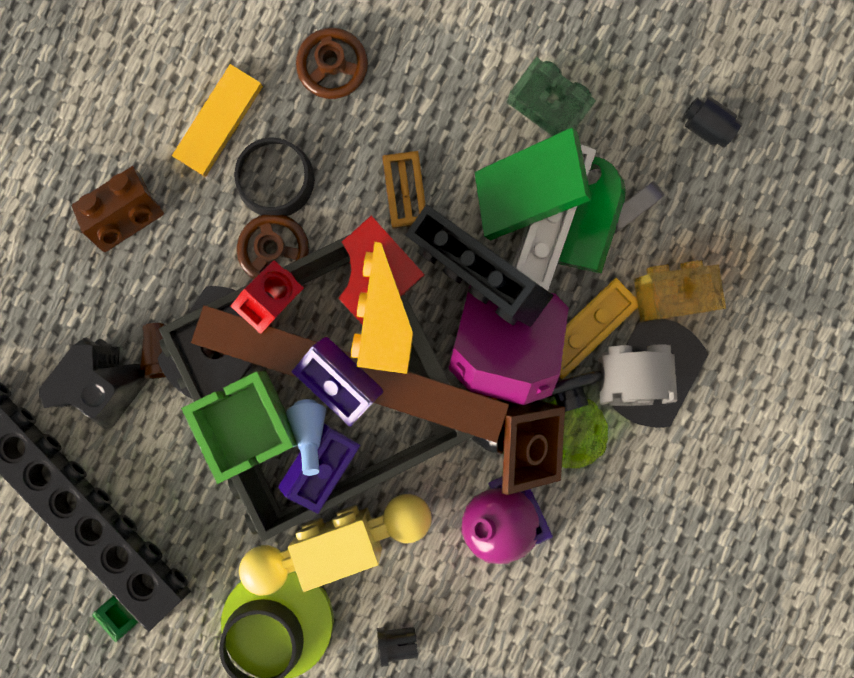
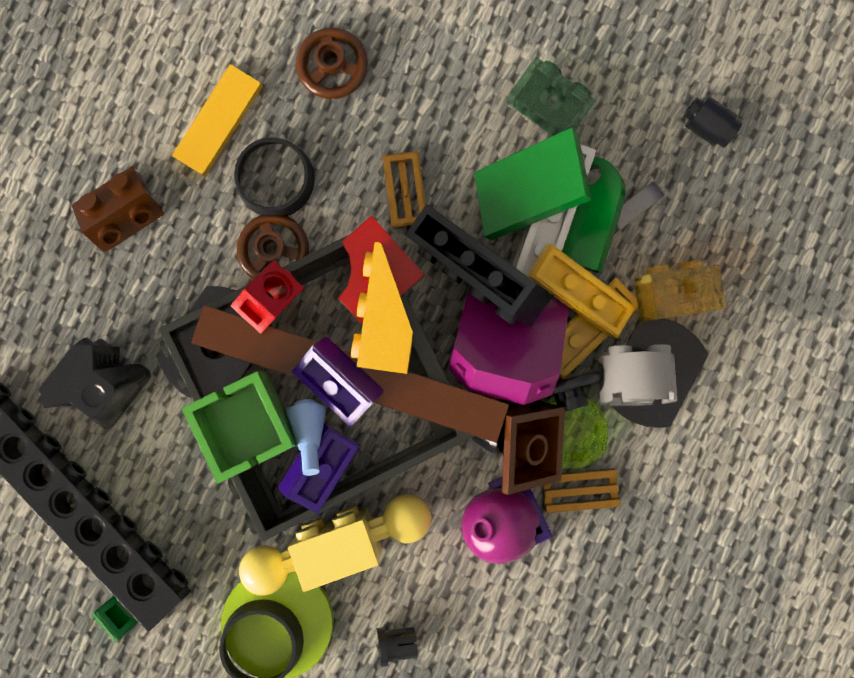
reddish brown cone [140,323,166,379] -> none
none -> yellow tile [527,244,636,338]
none -> pearl gold tile [543,468,620,513]

